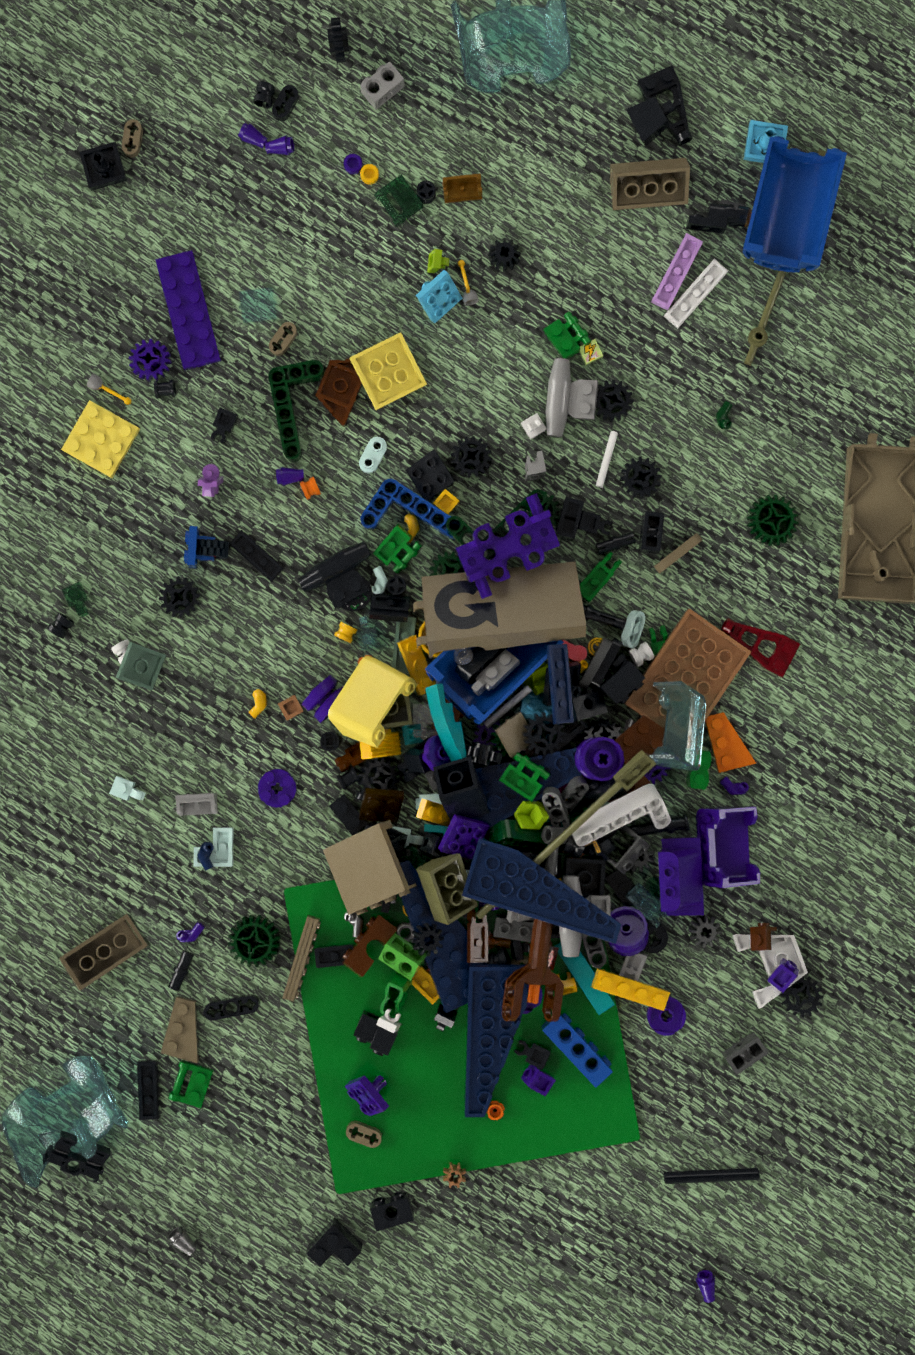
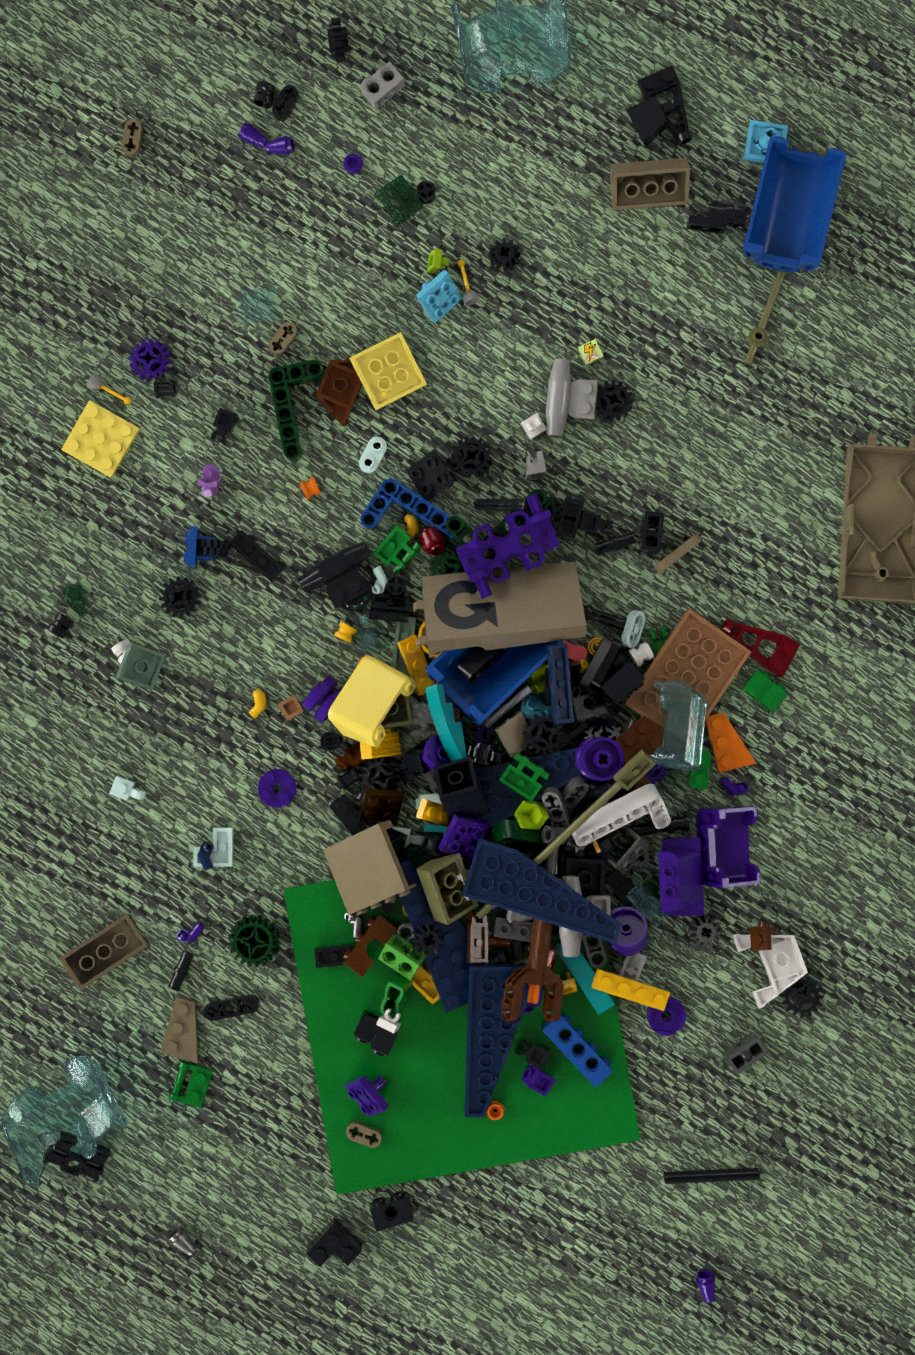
black plate [79,142,127,191] -> none
black tile [137,1060,160,1120] -> none
dark purple plate [155,250,221,370] -> none
light grey hinge [175,792,218,816] -> none
dark purple cone [276,467,304,486] -> none
dark tan piece [282,915,321,1002] -> none
yellow tile [360,164,379,185] -> none
teal tile [402,723,424,745] -> none
yellow plate [433,489,460,515] -> none
black tile [434,1004,457,1031] -> none
pearl gold hinge [443,173,482,203] -> none
medium nougat gear [443,1162,466,1188] -> none
clear plate [453,648,473,665] -> none
light grey hinge [471,649,520,696] -> none
green plate [543,312,591,359] -> none
green hinge [580,551,622,603] -> none
white bar [596,431,618,488] -> none
black gear [620,457,662,499] -> none
black gear [643,922,668,953] -> none
lavender plate [651,233,703,311] -> none
white tile [664,259,728,329] -> none
dark green arm [716,401,733,430] -> none
dark green gear [746,494,799,546] -> none
dark purple bracket [767,958,799,993] -> none
none -> dark red head [419,526,447,556]
none -> black axle [473,499,529,511]
none -> green brick [741,670,788,712]

